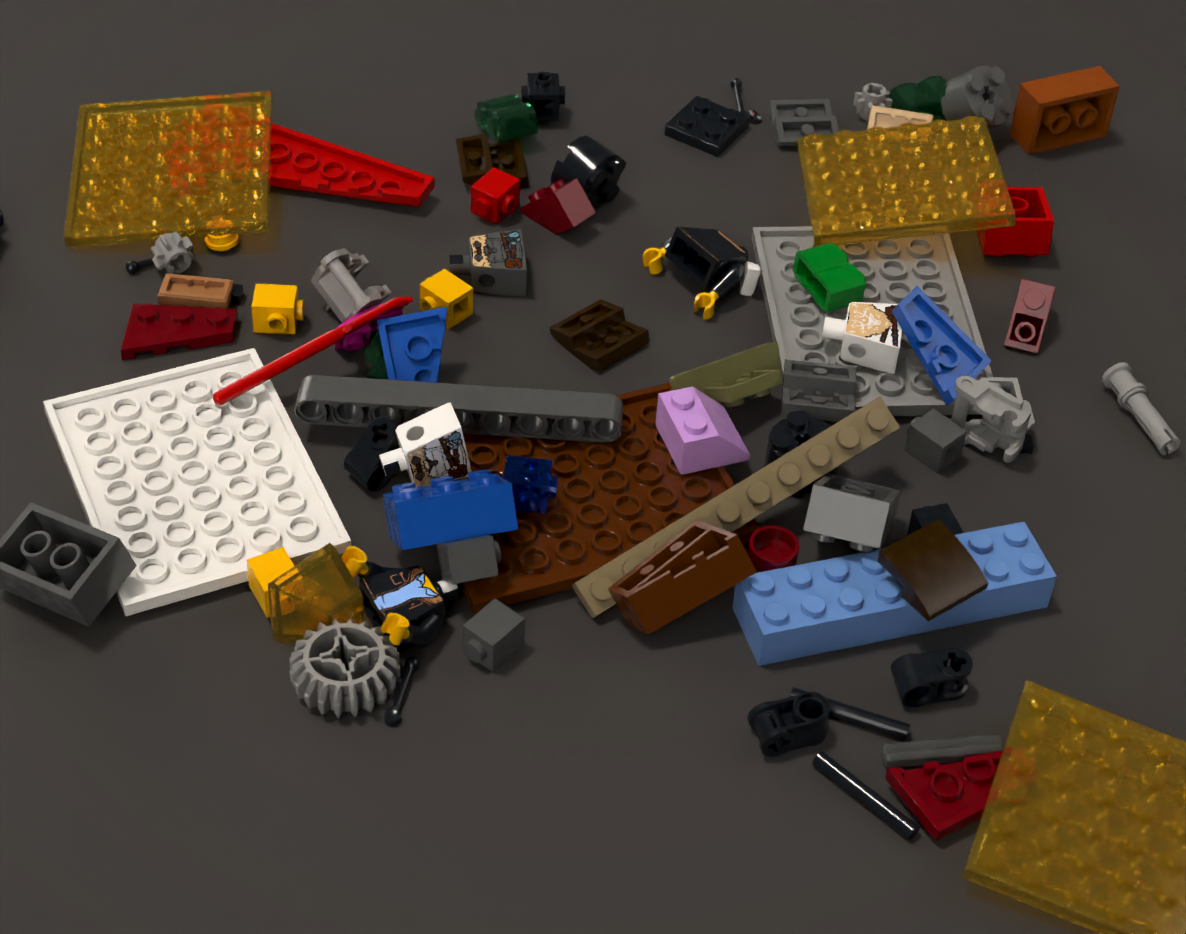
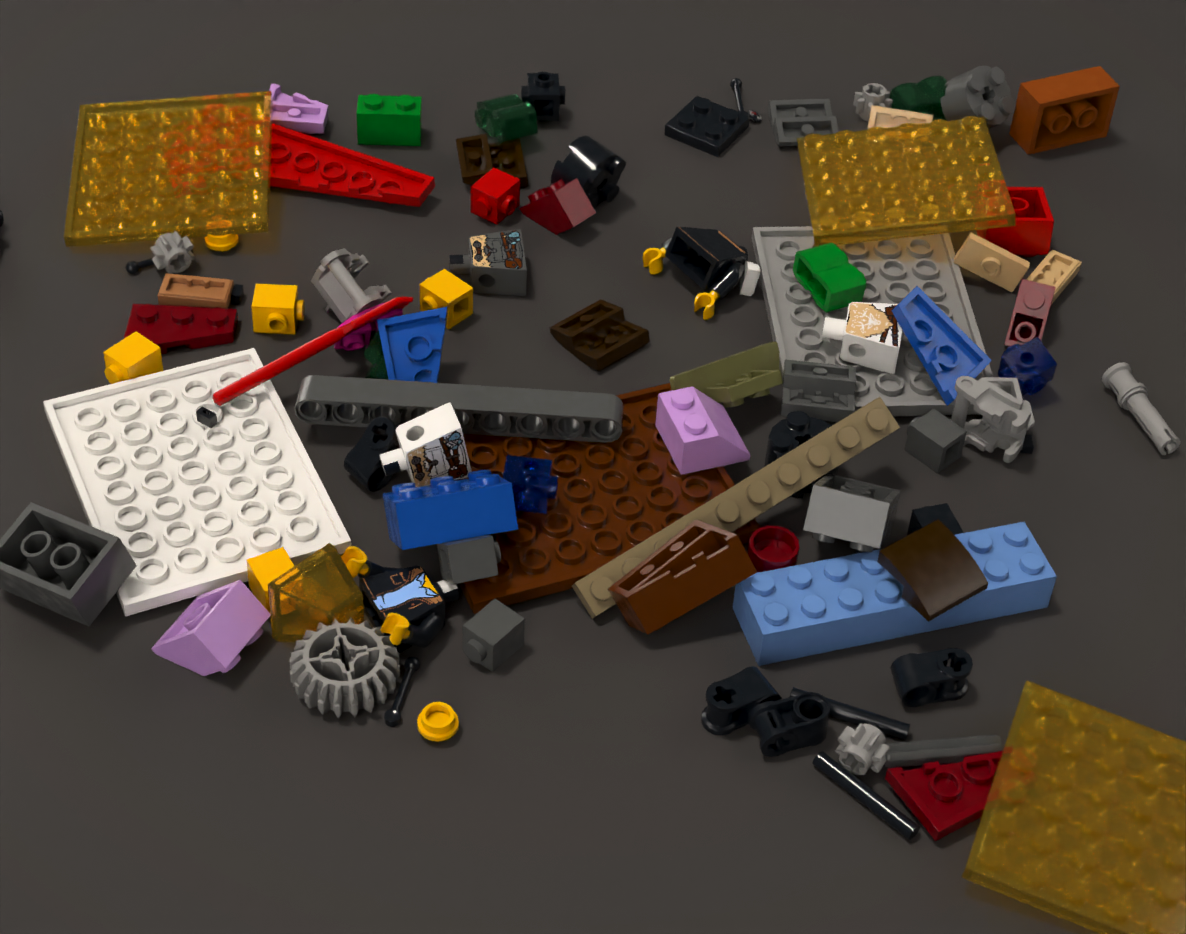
none -> yellow brick [103,331,163,384]
none -> lavender slope [151,580,271,676]
none -> black piece [196,407,217,428]
none -> lavender wing [260,83,329,134]
none -> green brick [356,94,422,146]
none -> yellow plate [417,702,459,742]
none -> black piece [701,666,782,735]
none -> light grey gear [835,723,890,775]
none -> tan plate [953,232,1030,292]
none -> clear blue brick [998,337,1057,396]
none -> tan plate [1026,250,1082,305]

